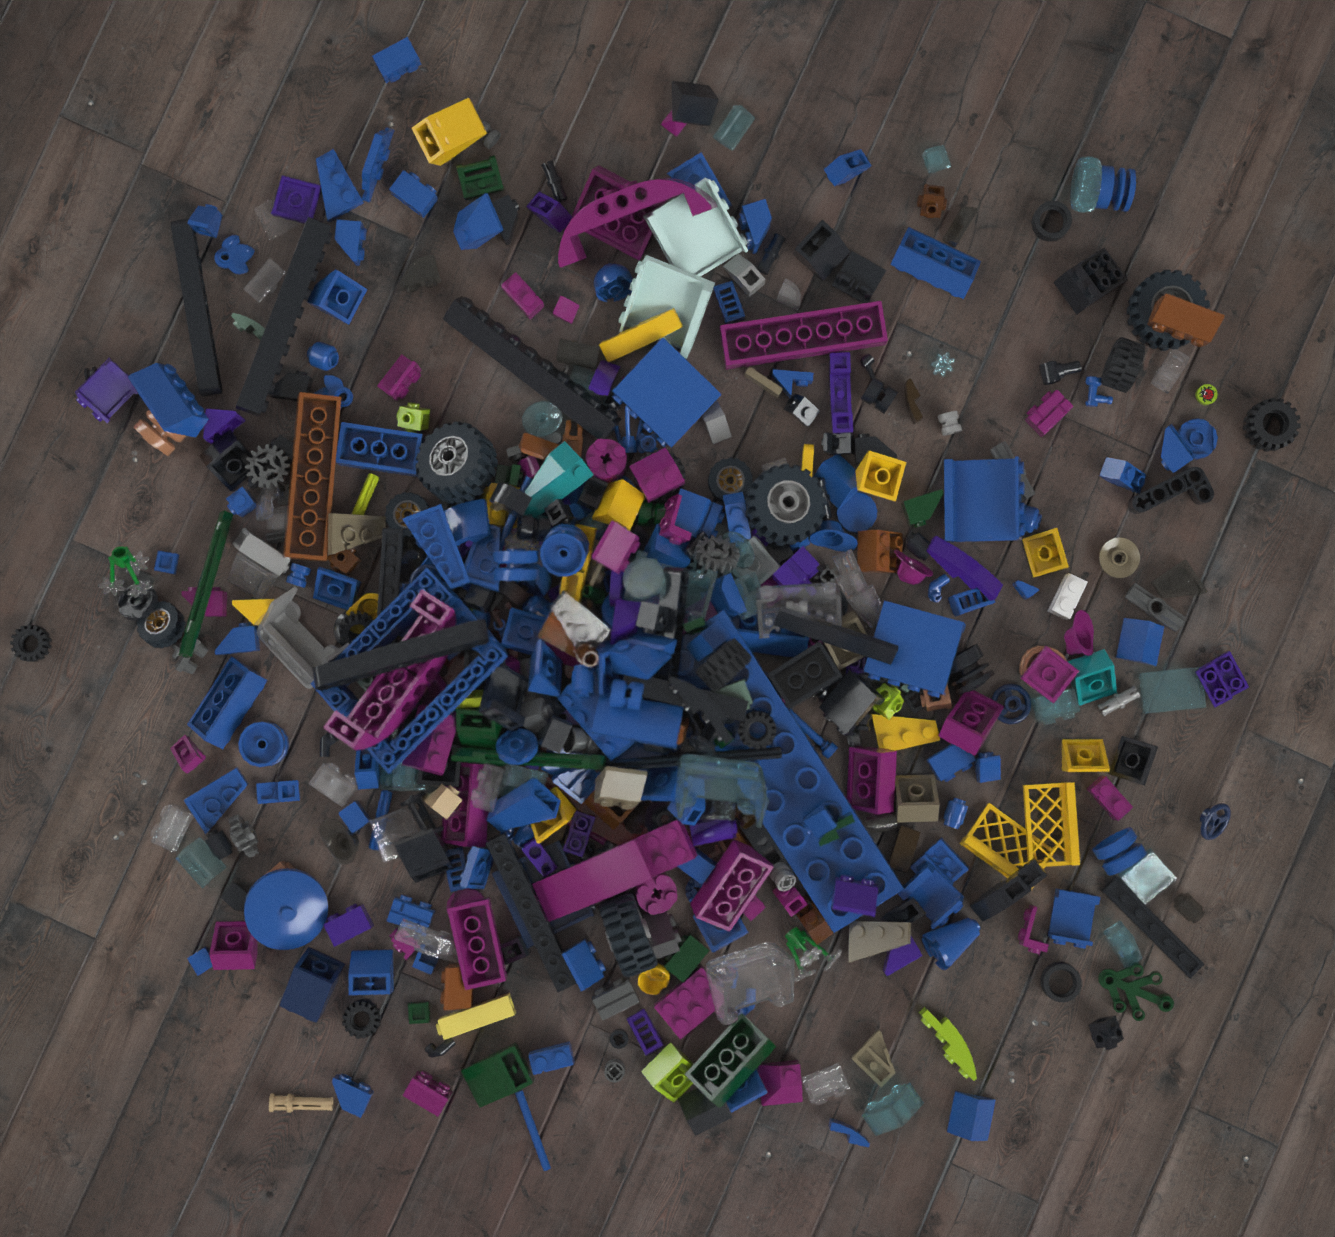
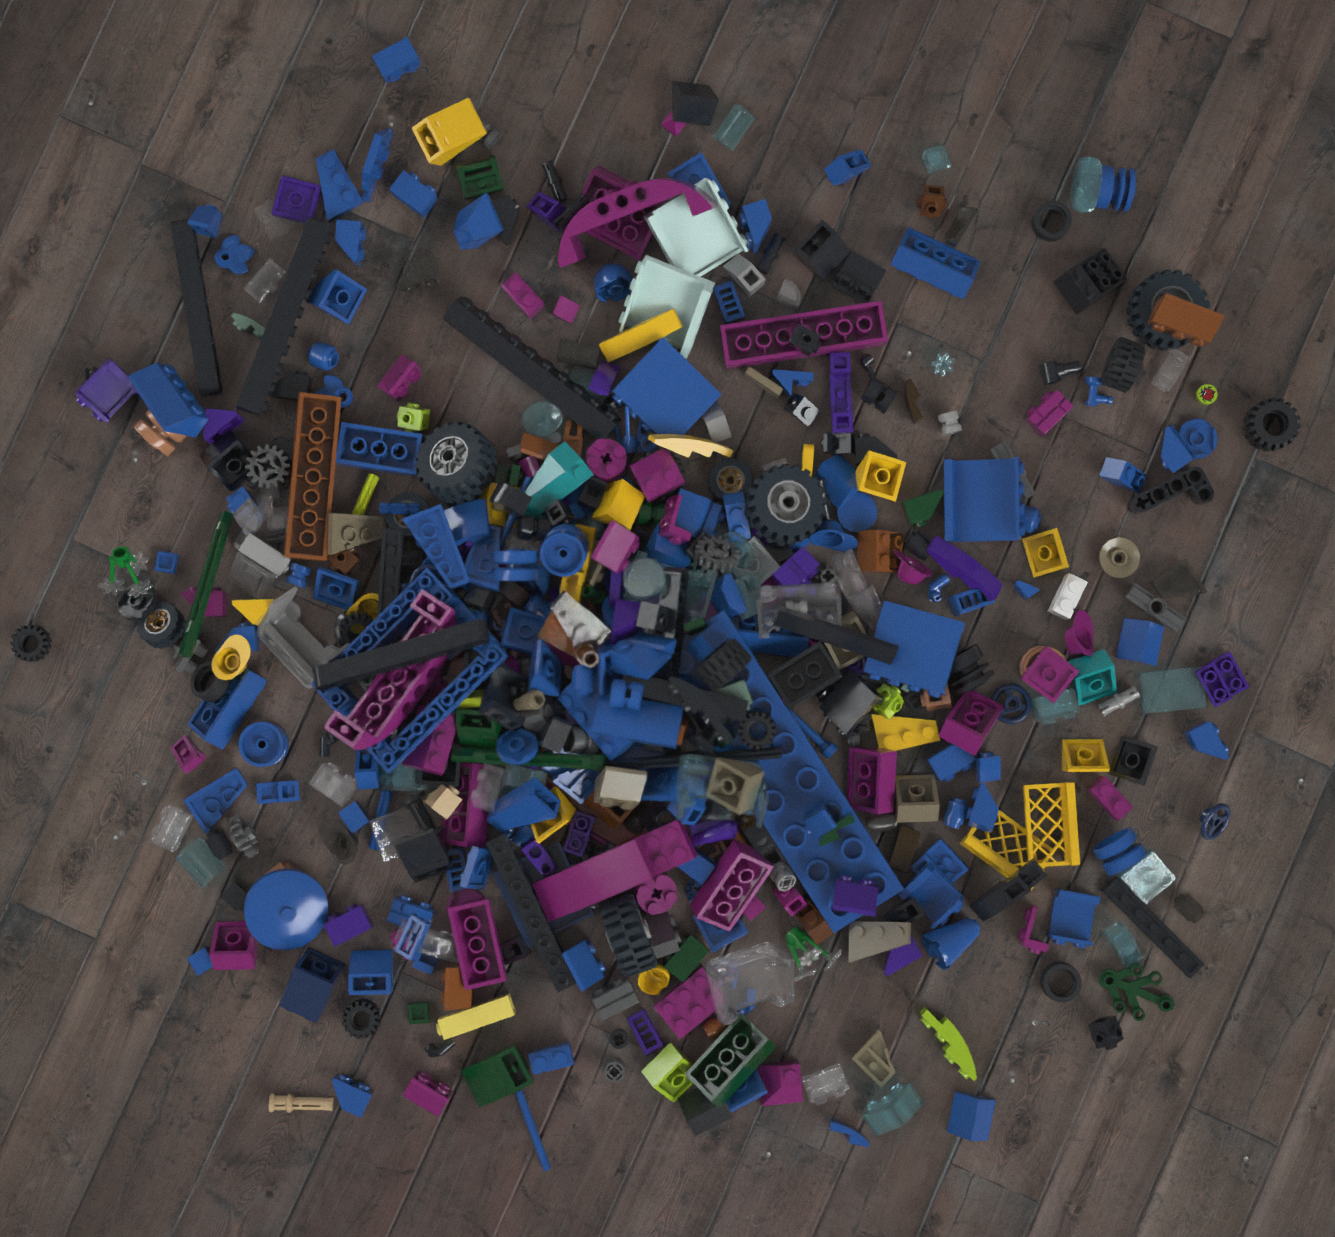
none -> black tyre [190,661,230,702]
none -> yellow piece [211,635,251,680]
none -> clear brick [233,497,263,534]
none -> blue axle [379,502,420,515]
none -> blue tile [394,913,431,961]
none -> dark tan cone [513,689,545,711]
none -> black pin [553,194,590,231]
none -> yellow slope [647,434,734,458]
none -> dark orange cone [702,1012,733,1040]
none -> dark tan slope [706,758,764,814]
none -> black brick [788,324,821,357]
none -> blue slope [966,783,999,833]
none -> blue slope [1184,721,1229,760]

